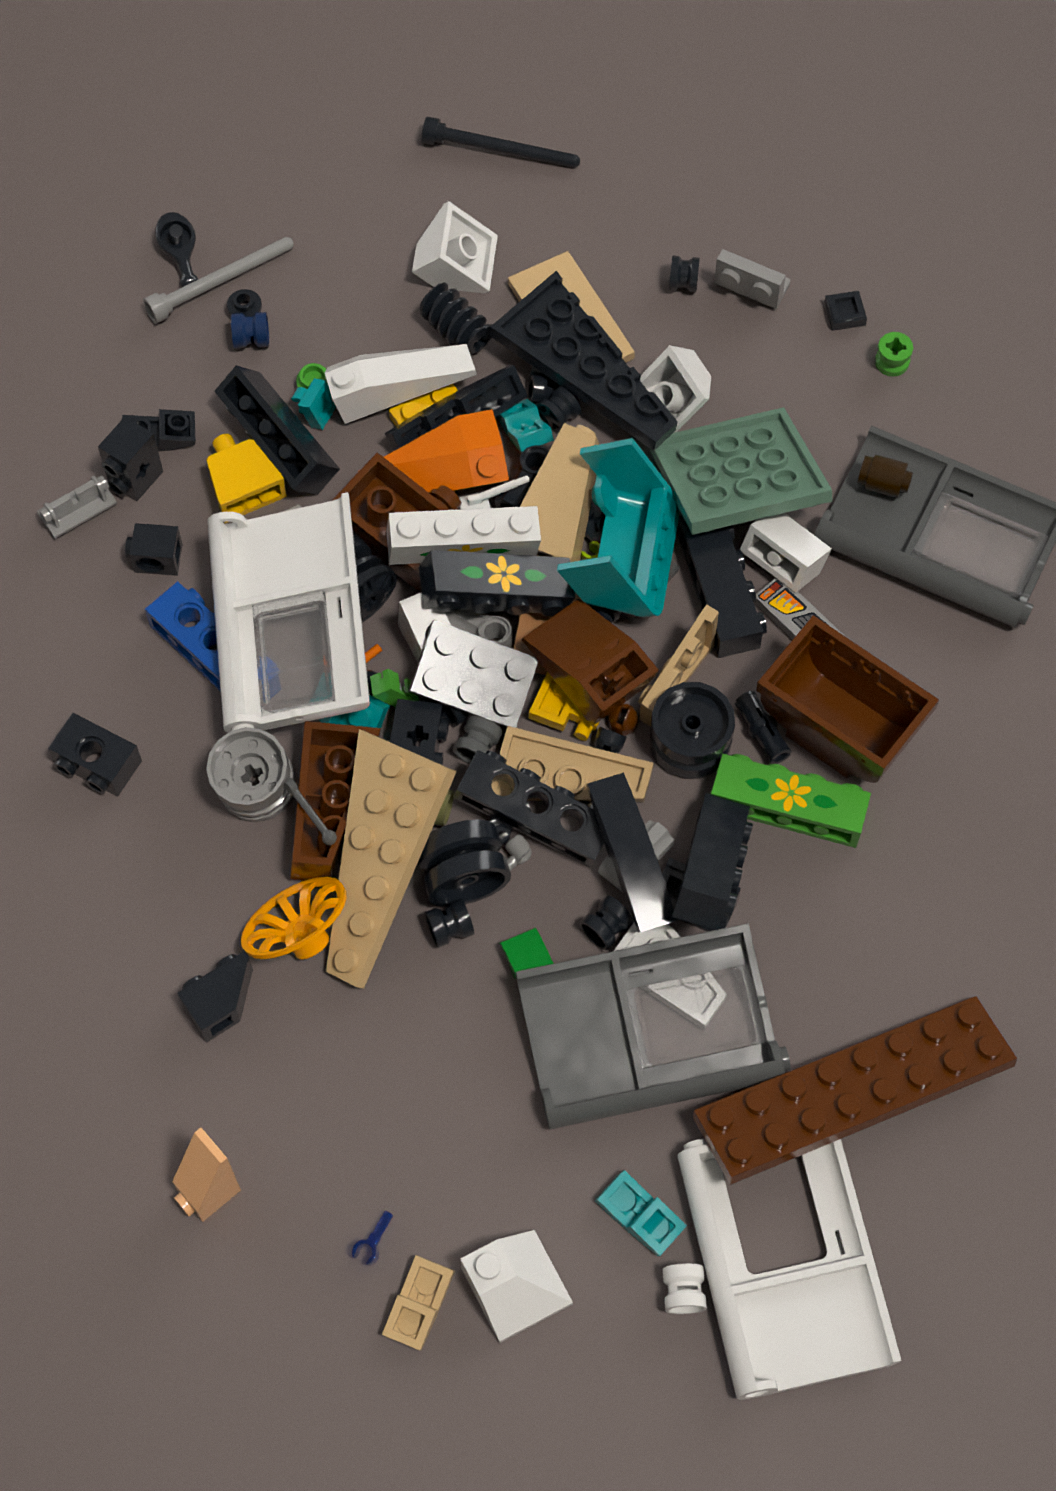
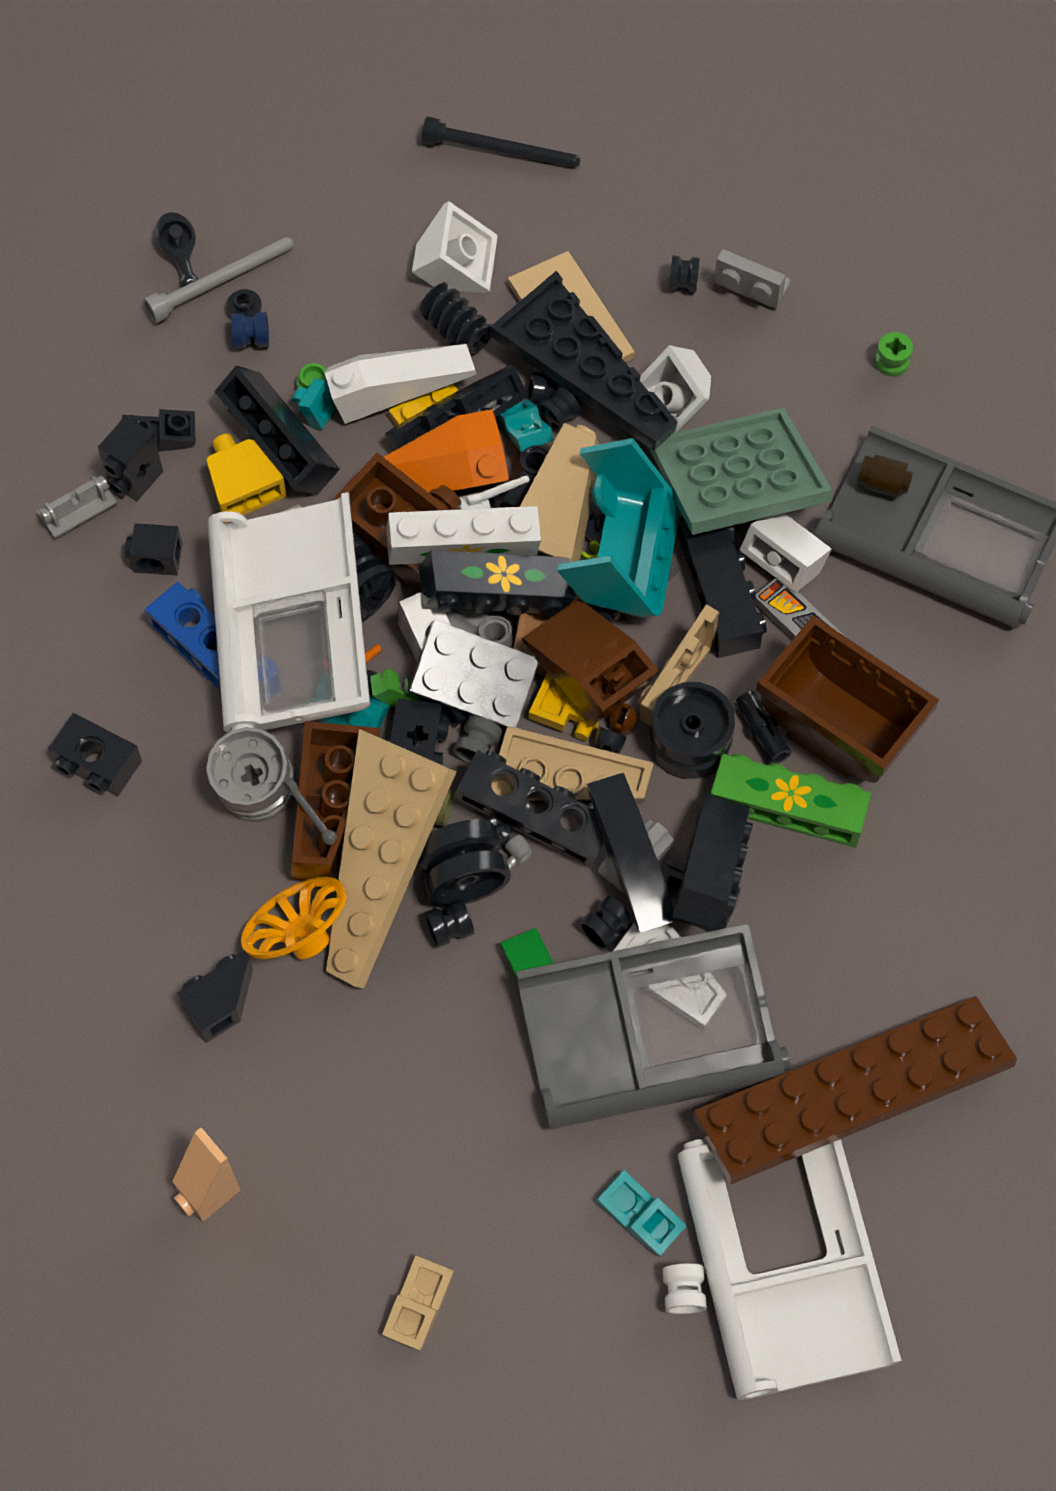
clear blue hand [352,1211,393,1266] -> none
white slope [460,1230,573,1343] -> none
black tile [824,291,867,331] -> none

